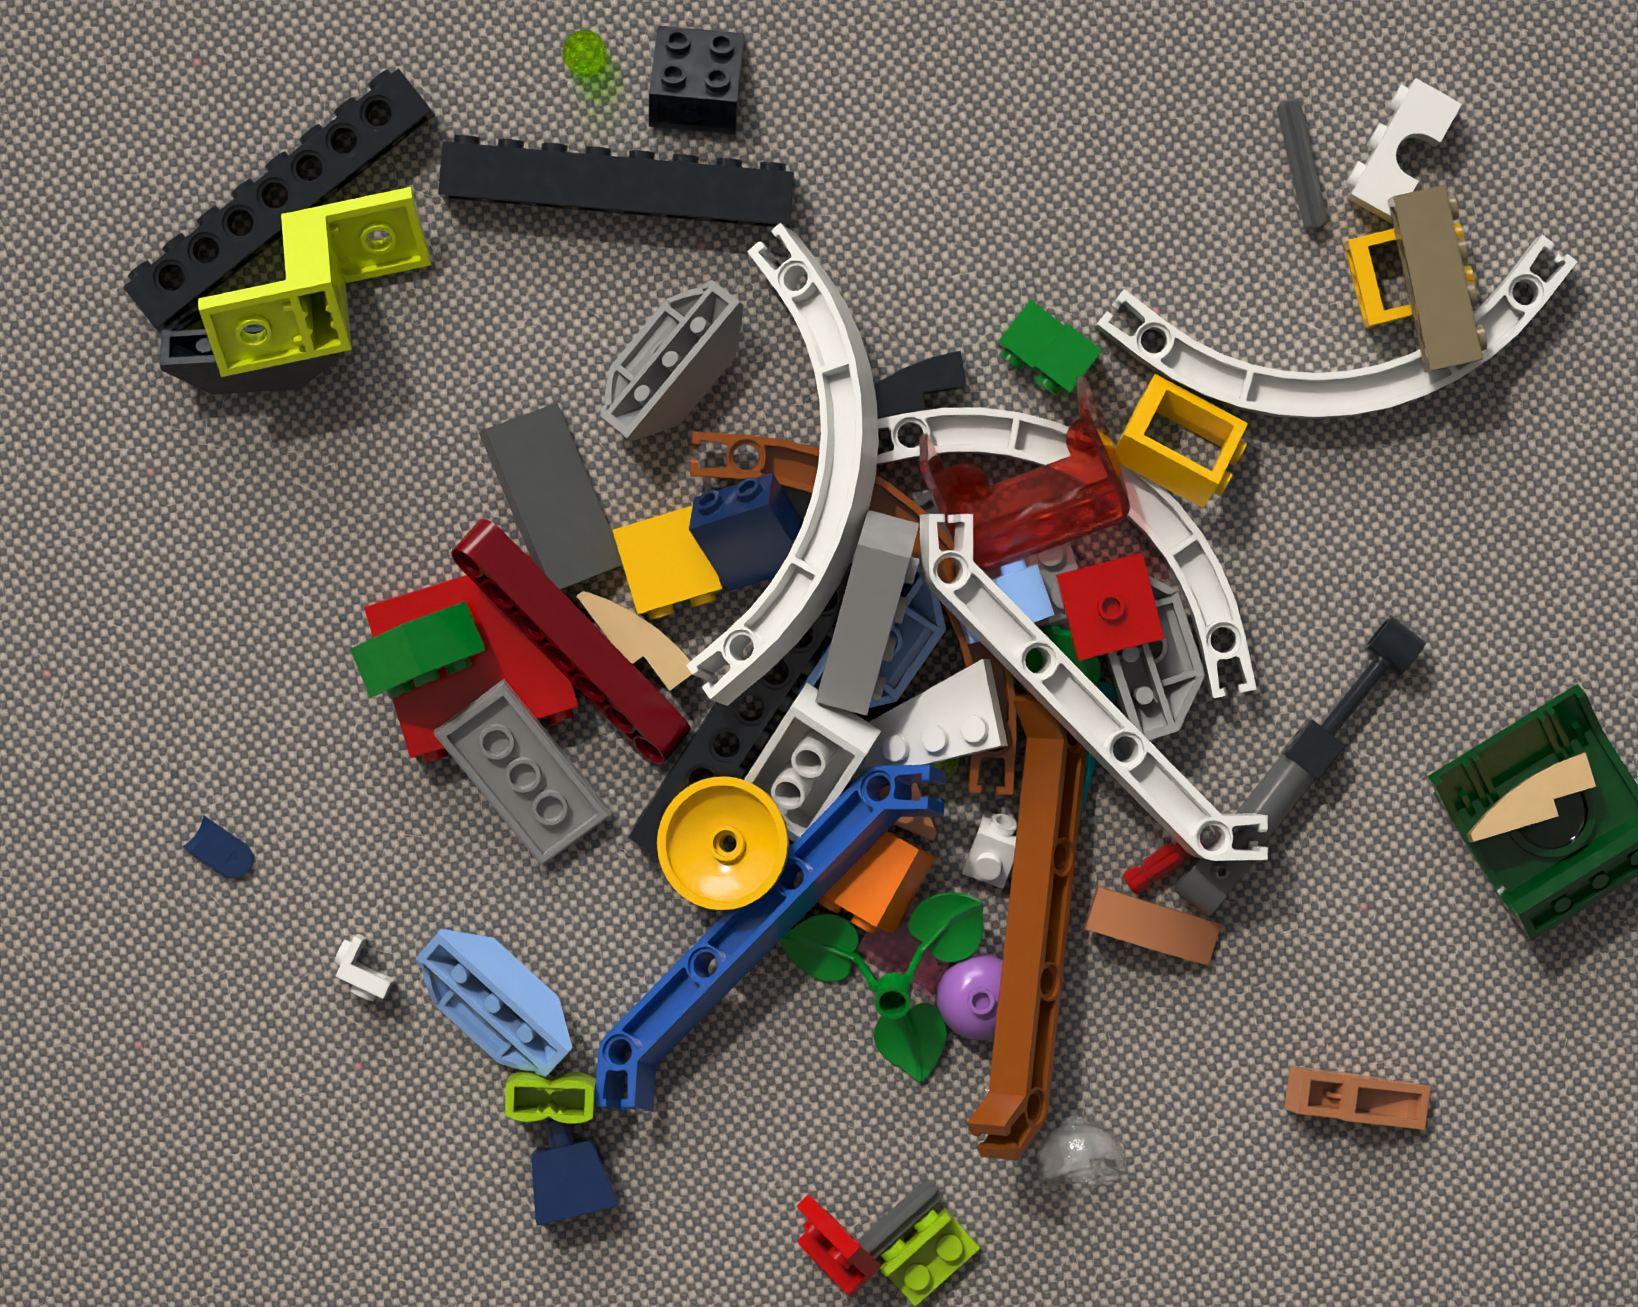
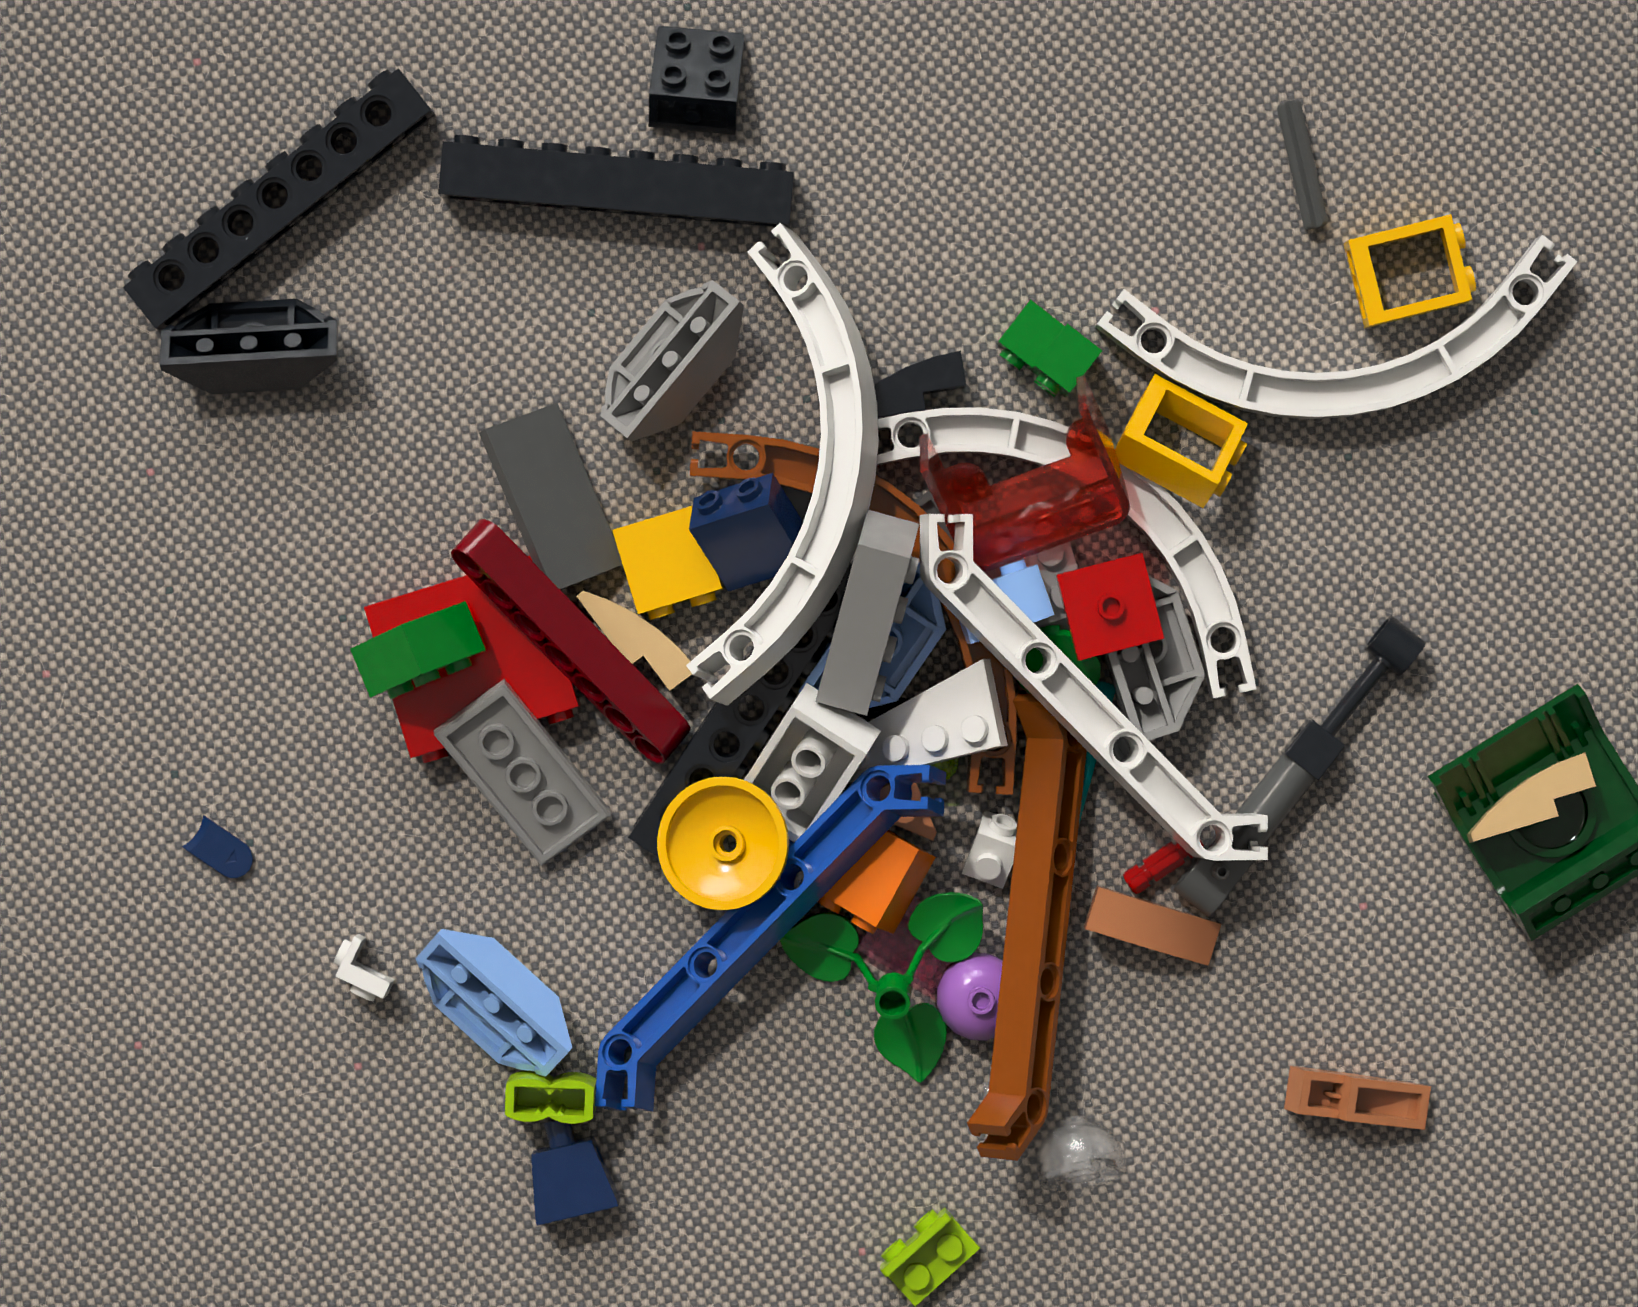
neon yellow bracket [198,187,431,377] -> none
clear neon green wheel [562,30,608,78] -> none
red bracket [796,1194,882,1296] -> none
dark grey axle [857,1179,943,1259] -> none
white arch [1345,78,1462,224] -> none
dark tan brick [1387,185,1487,373] -> none

